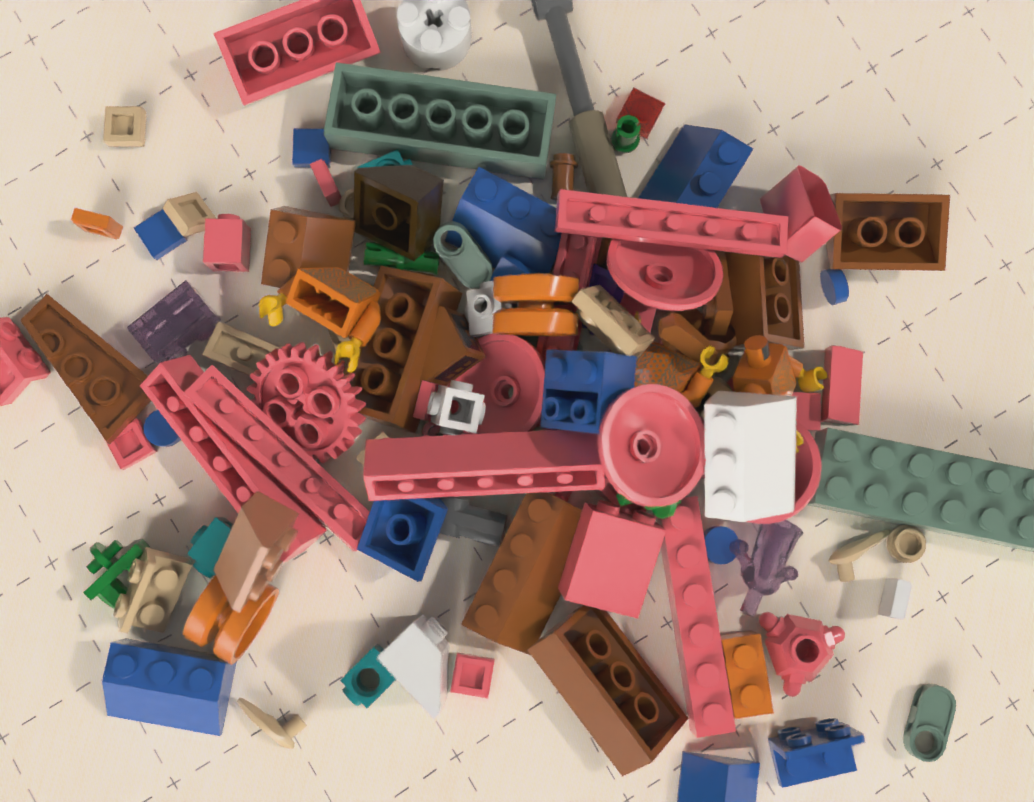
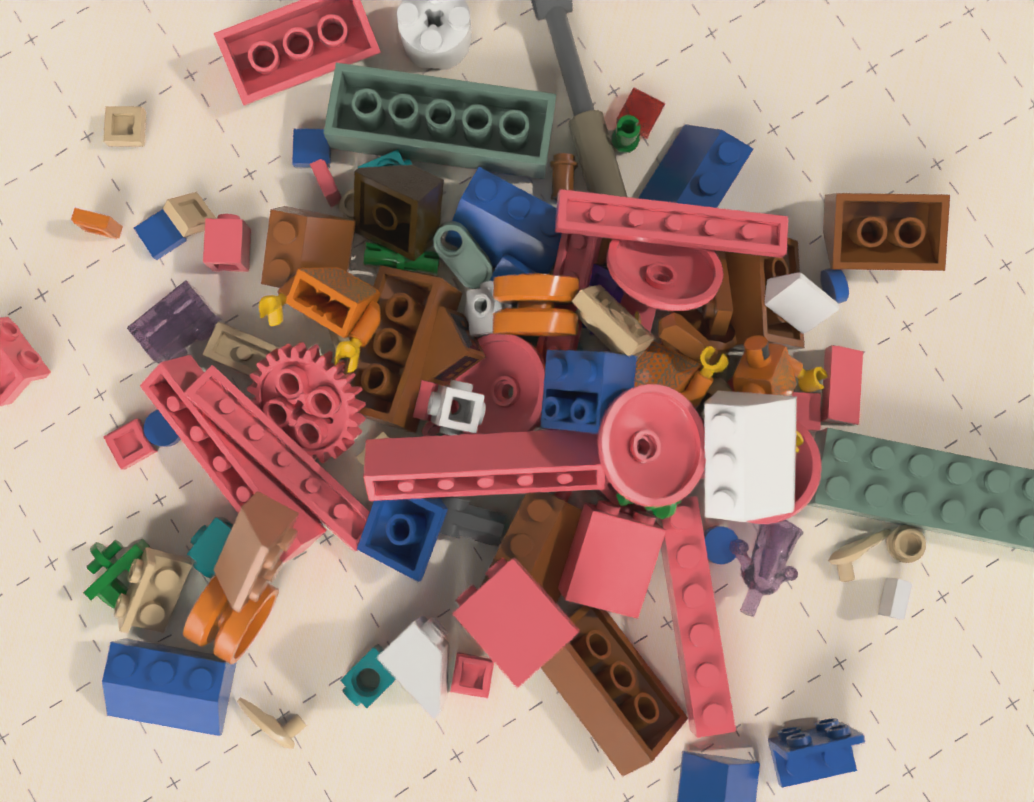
dark orange wing [20,294,151,444] -> none
orange brick [720,630,774,719] -> none
coral rock [759,612,845,697] -> none
coral piece [760,165,842,262] -> none
sand green piece [903,684,956,762] -> none
none -> coral brick [452,558,579,689]
none -> white slope [764,272,840,333]

